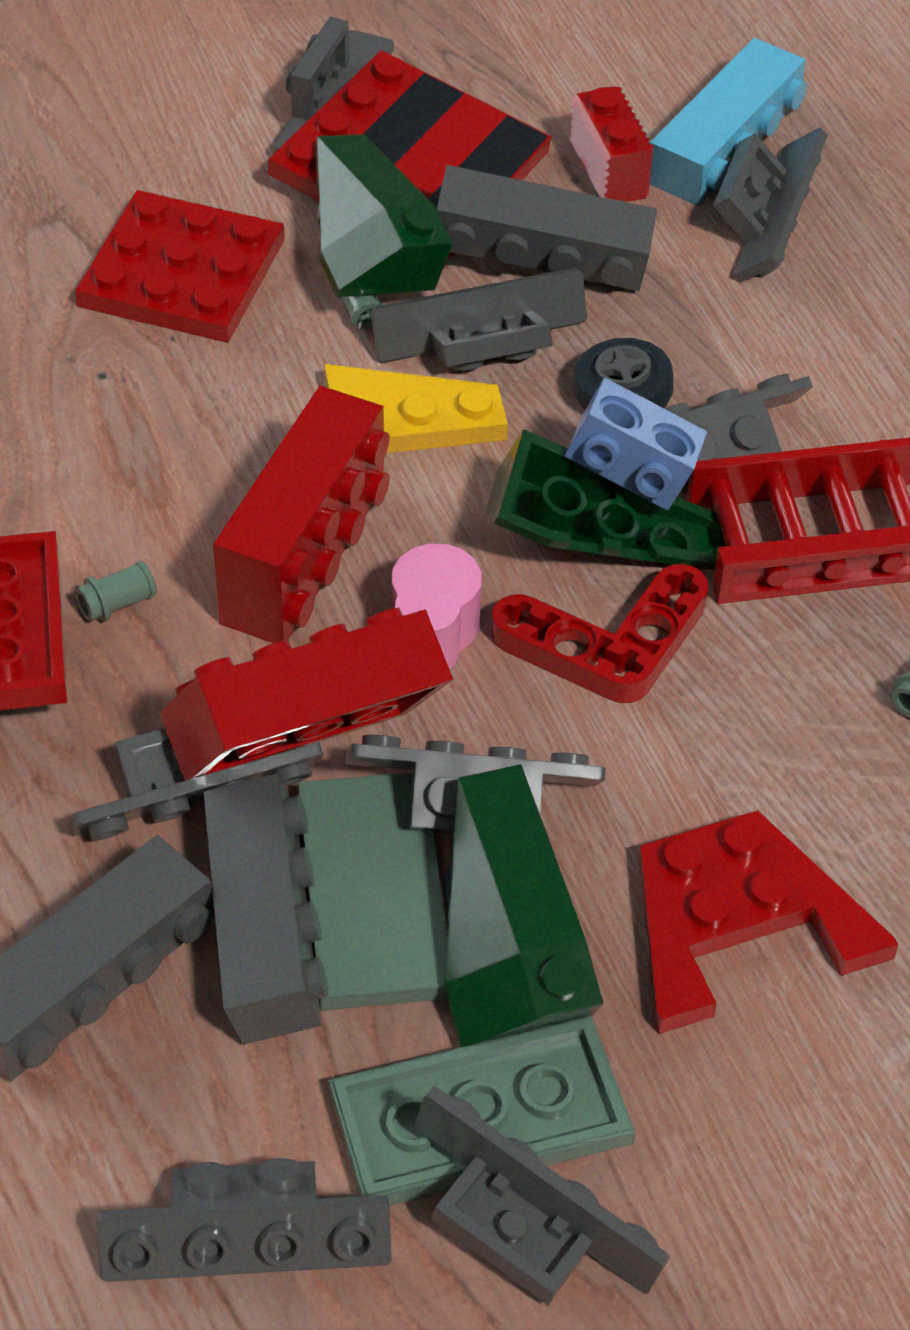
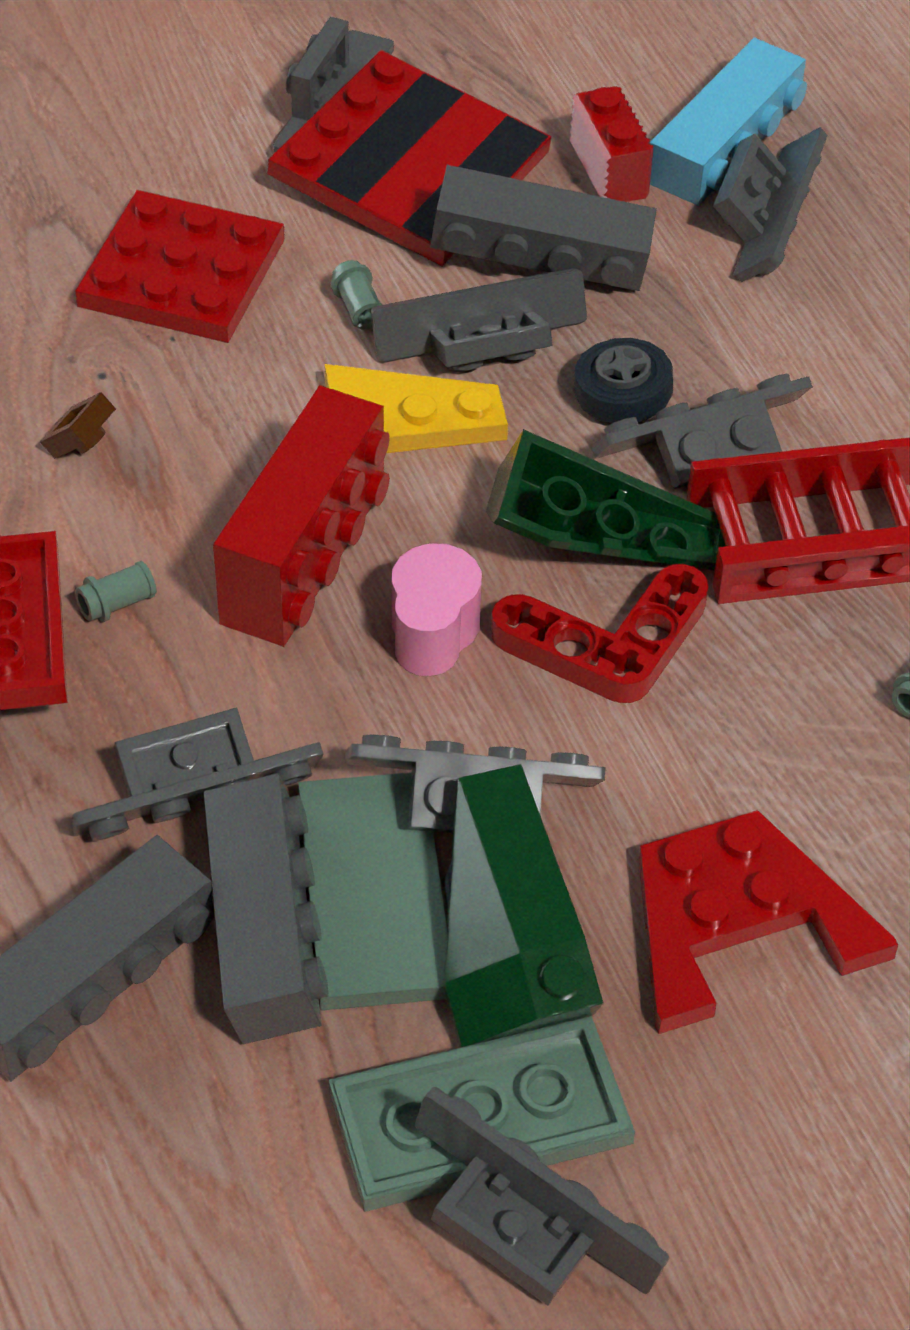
dark grey bracket [97,1158,392,1282] -> none
red brick [159,607,453,781] -> none
dark green wedge [315,134,453,297] -> none
medium blue brick [565,377,707,511] -> none
none -> reddish brown plate [40,392,116,459]

